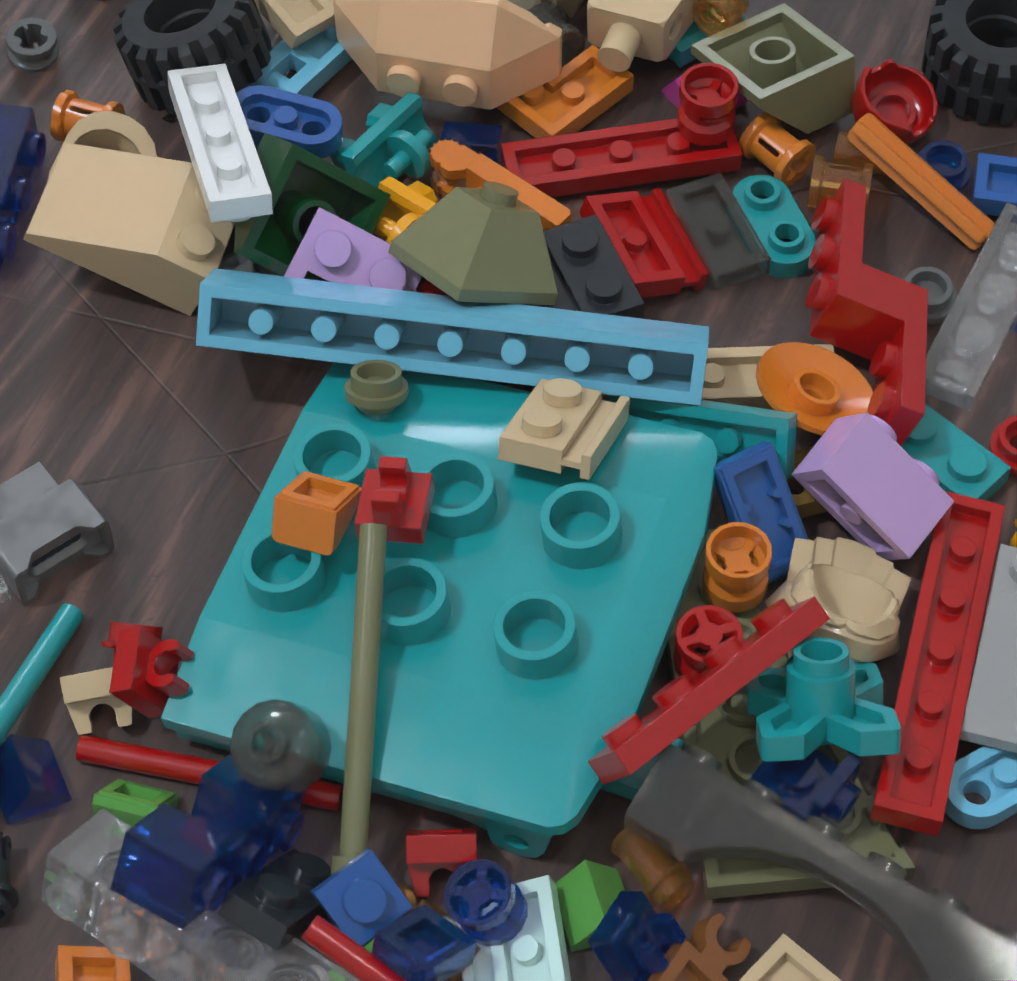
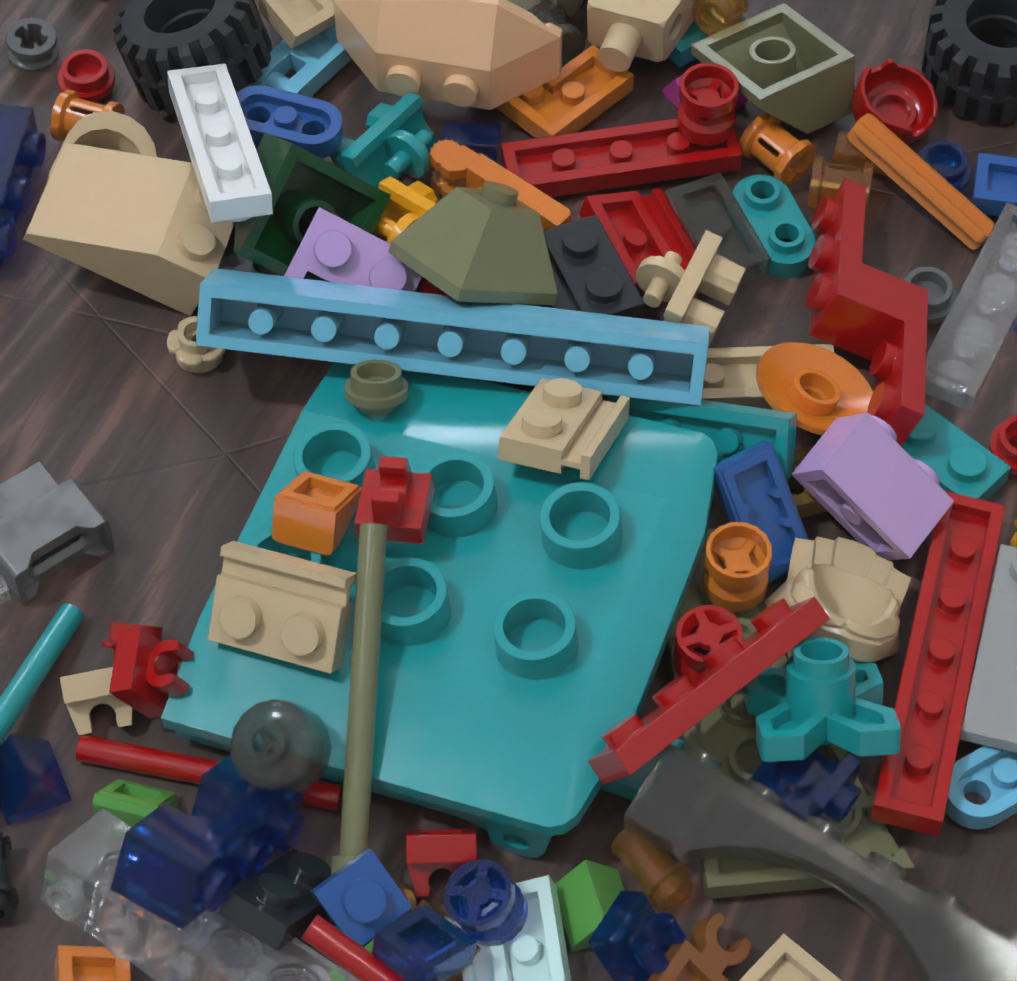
none -> red plate [58,49,116,102]
none -> tan plate [167,316,226,373]
none -> tan plate [208,541,357,674]
none -> tan hips [636,230,746,348]

